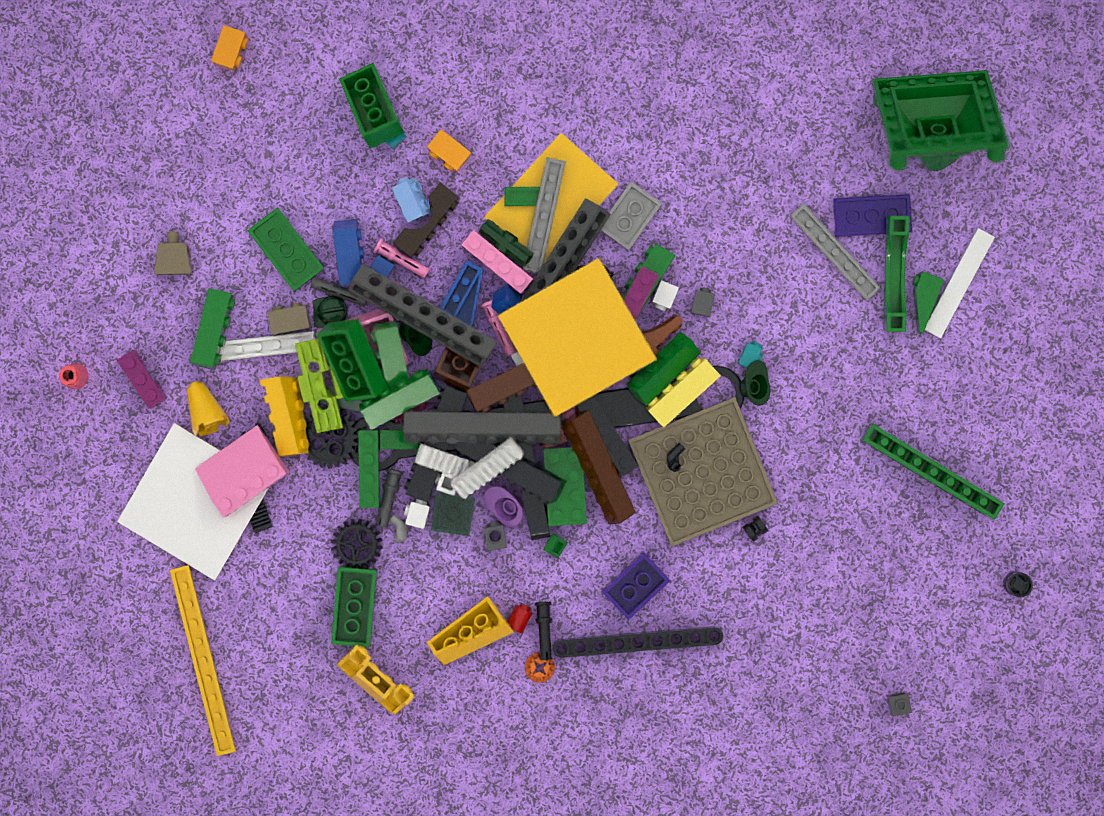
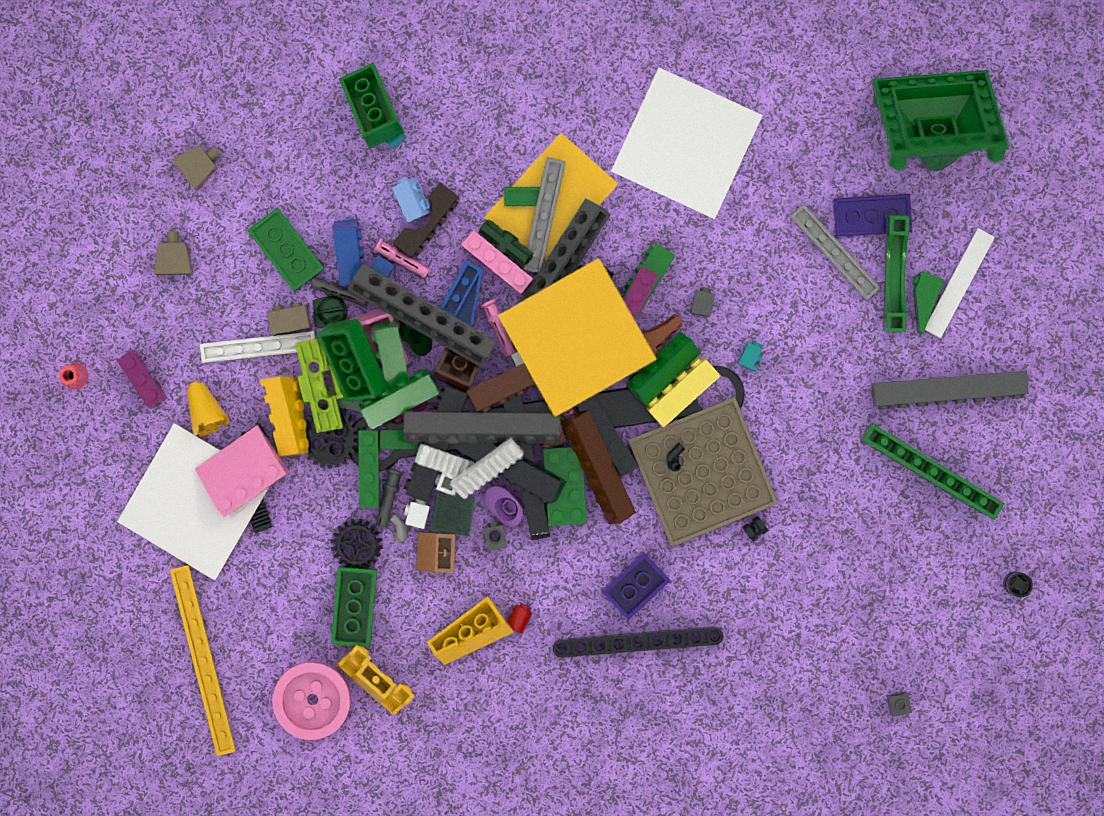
green brick [190,288,235,370] -> none
light orange brick [211,25,249,71] -> none
light orange brick [427,129,472,172] -> none
blue brick [491,284,521,315] -> none
orange gear [525,652,555,683] -> none
black pin [535,602,552,660] -> none
green plate [543,533,568,558] -> none
light grey plate [601,181,662,251] -> none
white brick [652,280,679,311] -> none
dark green piece [741,360,771,406] -> none
none -> dark tan torso [172,145,222,190]
none -> bright pink brick [273,661,351,740]
none -> medium nougat slope [416,532,456,573]
none -> white piece [611,68,763,219]
none -> dark grey brick [871,371,1029,410]

